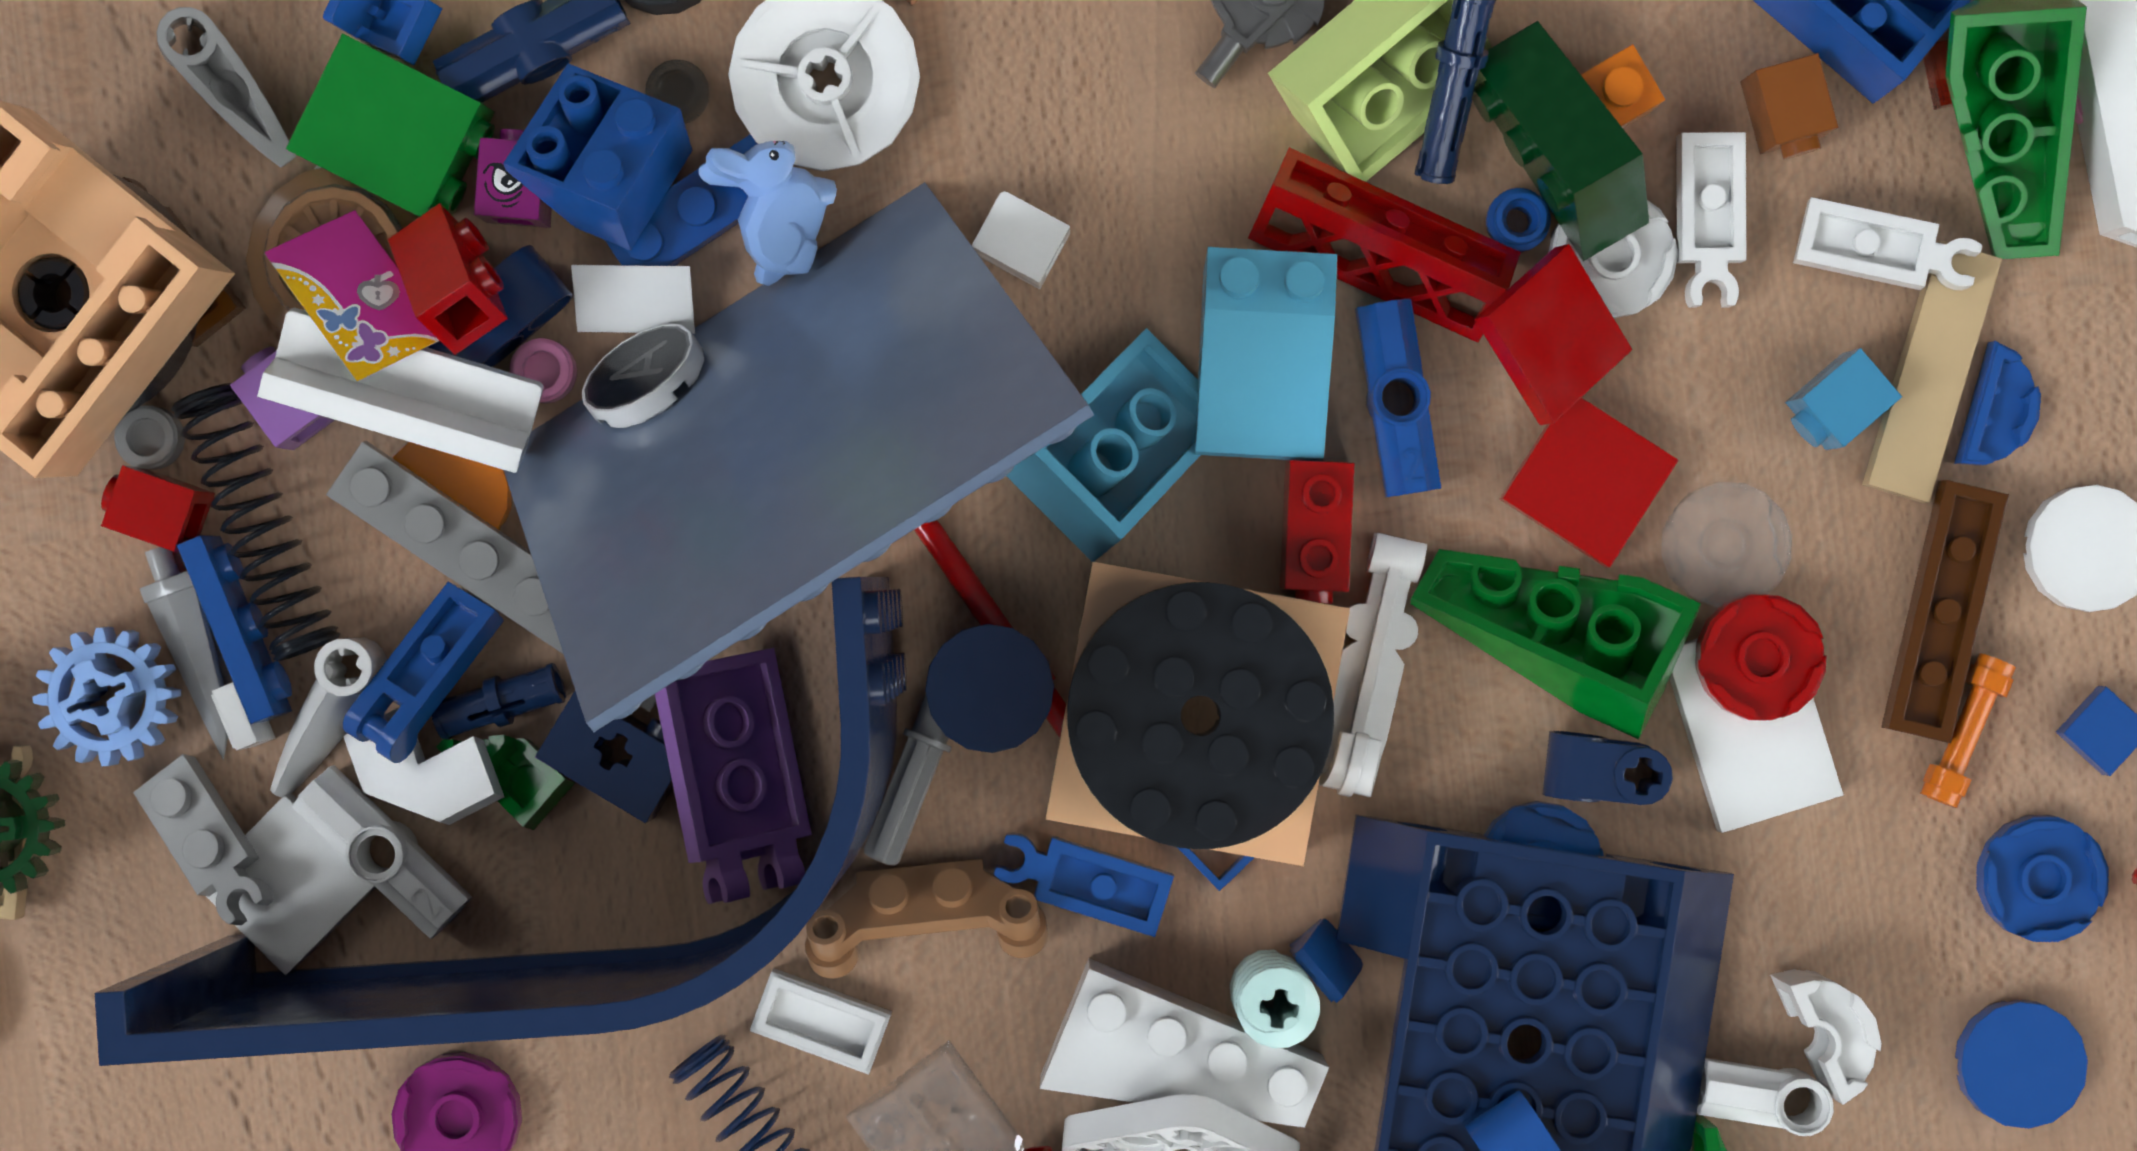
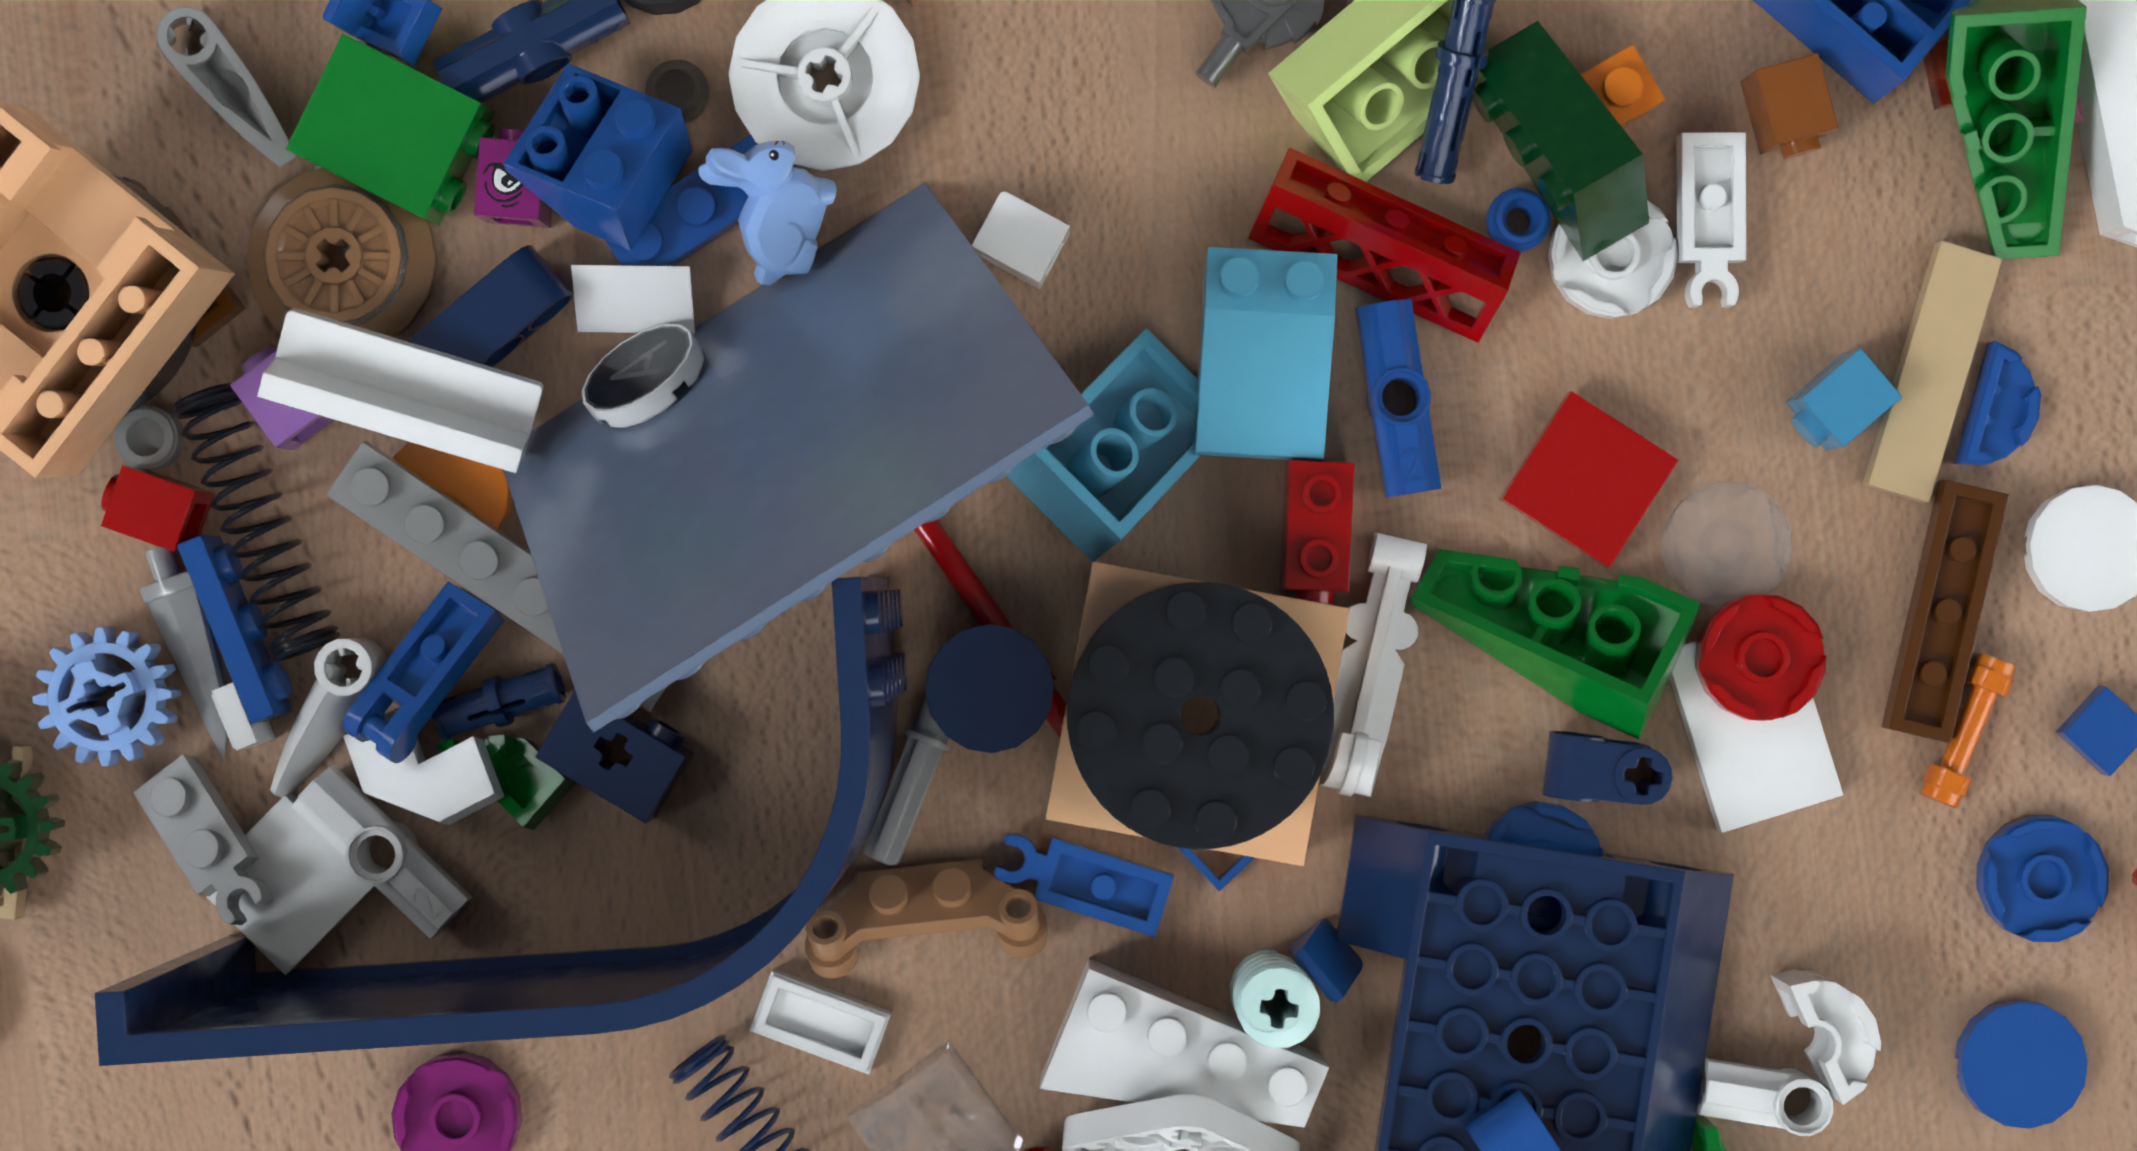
sticker [264,210,439,382] -> none
red brick [388,203,508,355] -> none
bright pink tile [510,338,577,403] -> none
medium lavender tile [655,648,812,904] -> none
red tile [1474,244,1633,425] -> none
white plate [1793,197,1982,290] -> none

